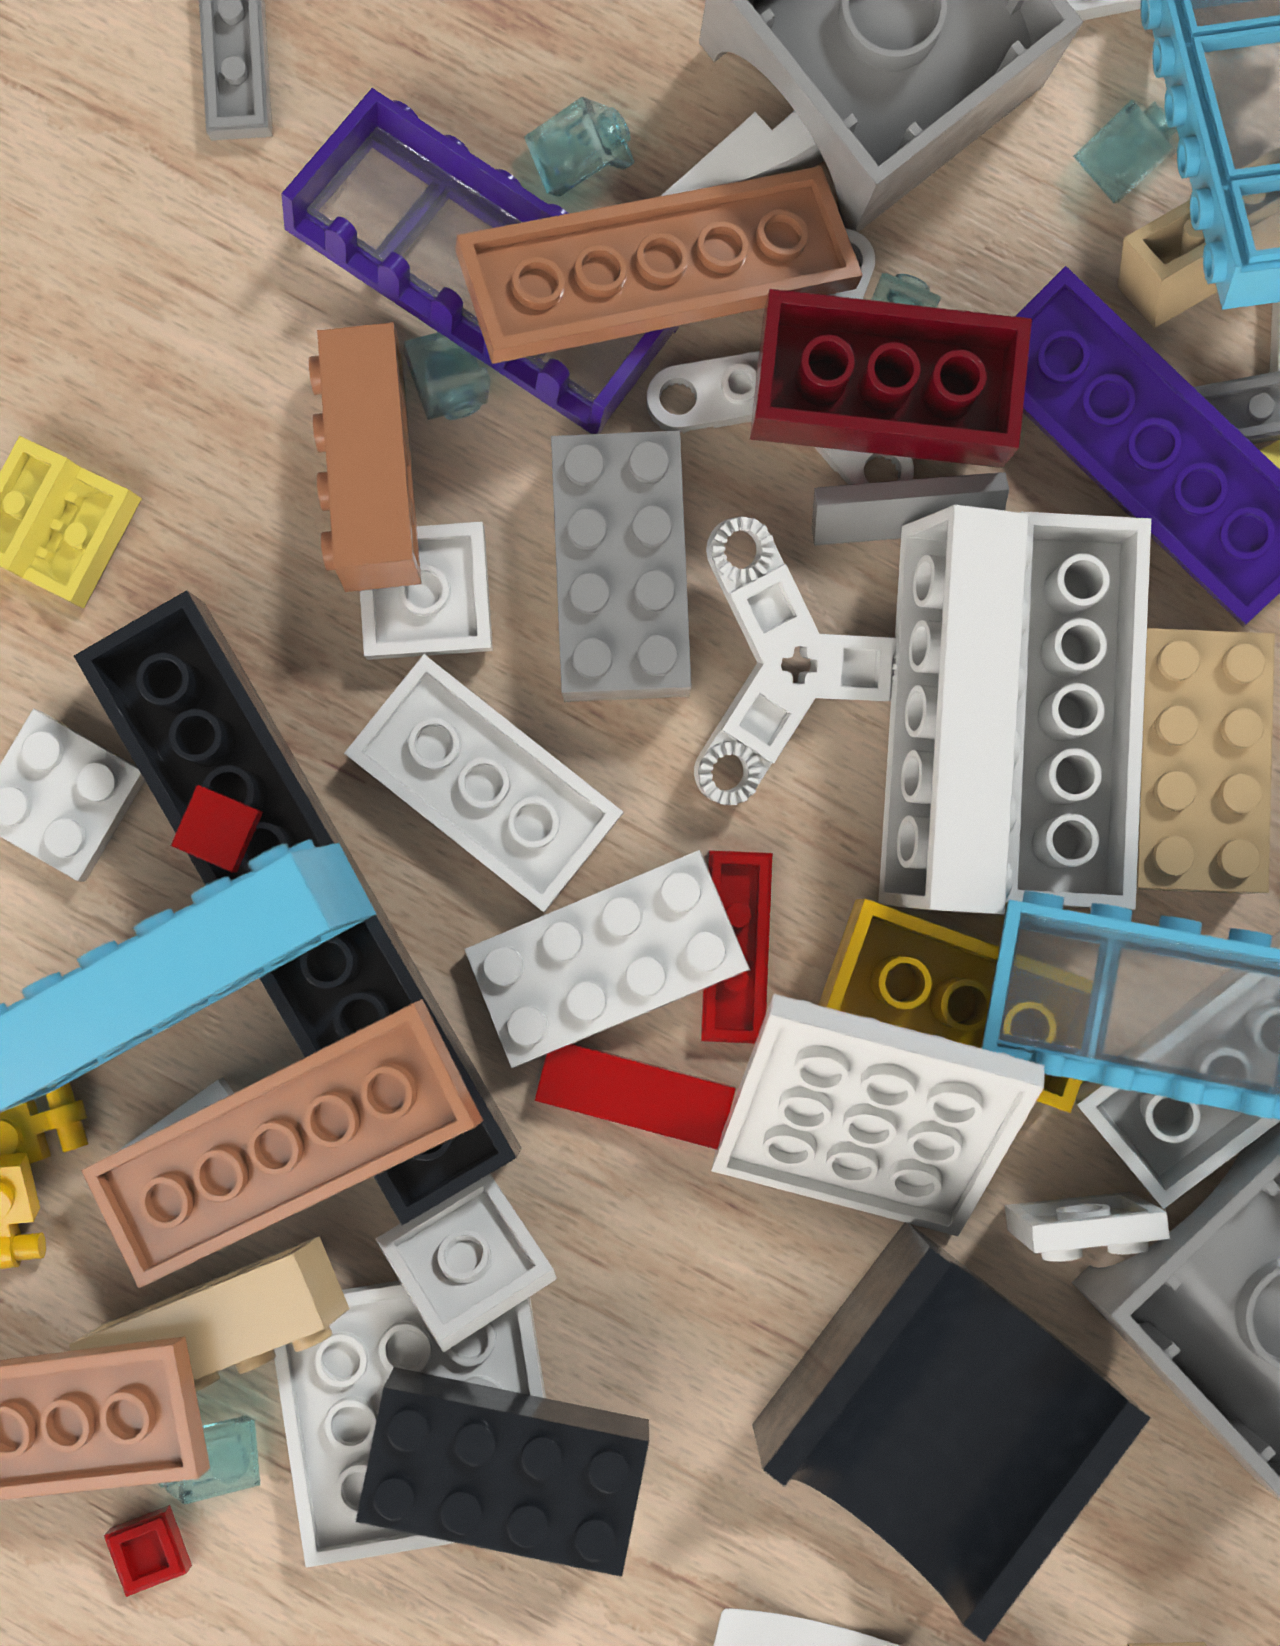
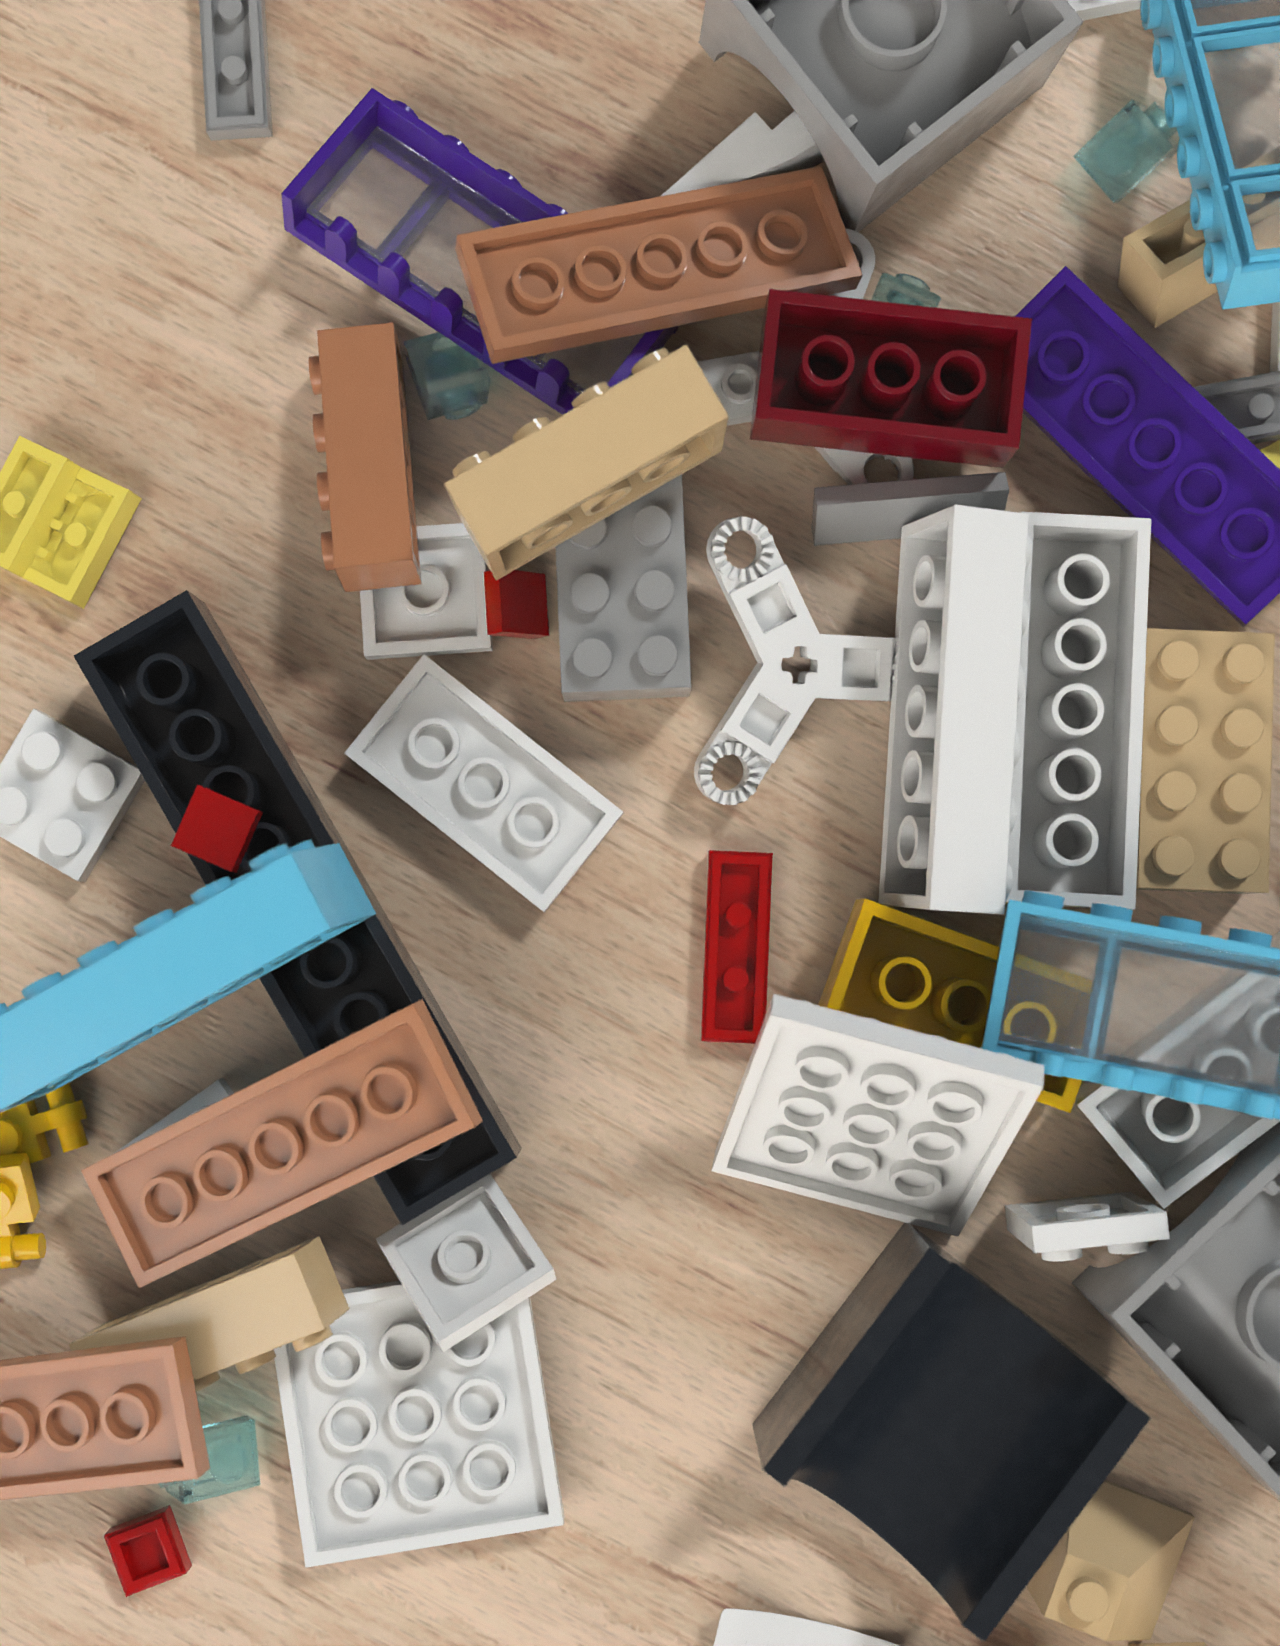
black brick [356,1367,649,1577] -> none
white plate [465,850,750,1068] -> none
clear light blue bracket [524,97,634,197] -> none
red tile [534,1043,736,1150] -> none
none -> tan brick [444,344,729,580]
none -> red tile [484,570,549,639]
none -> tan slope [1027,1480,1195,1641]

